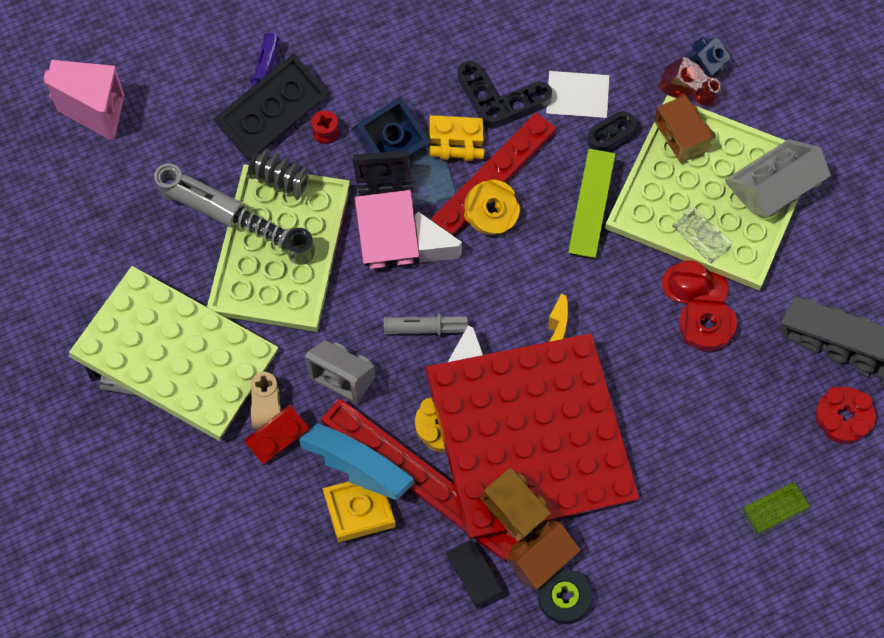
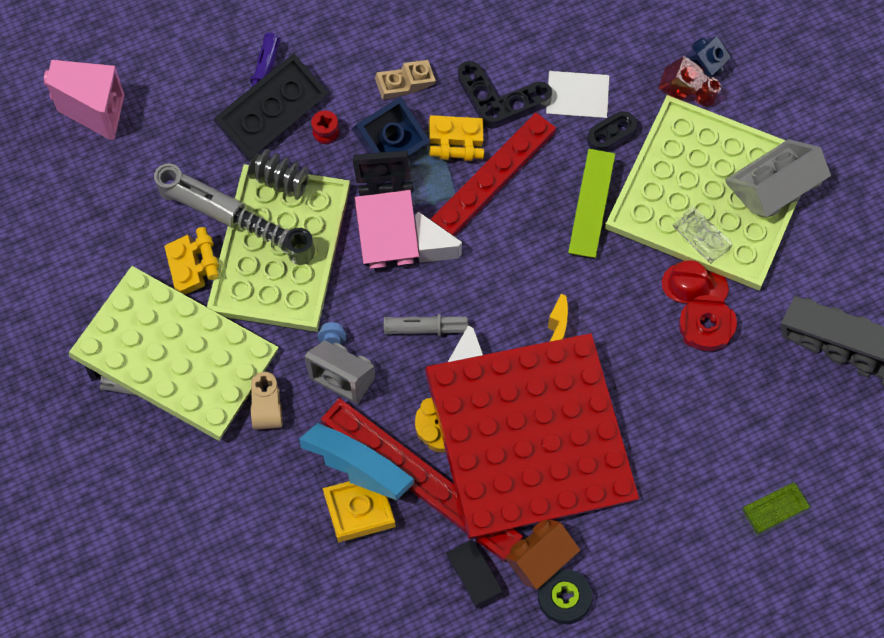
red plate [244,404,309,464] -> none
yellow plate [464,179,520,236] -> none
pearl gold piece [478,468,551,542] -> none
dark orange brick [654,95,713,163] -> none
red plate [815,386,876,444] -> none
none -> yellow plate [164,227,219,295]
none -> medium blue plate [318,322,346,345]
none -> tan slope [375,60,436,100]

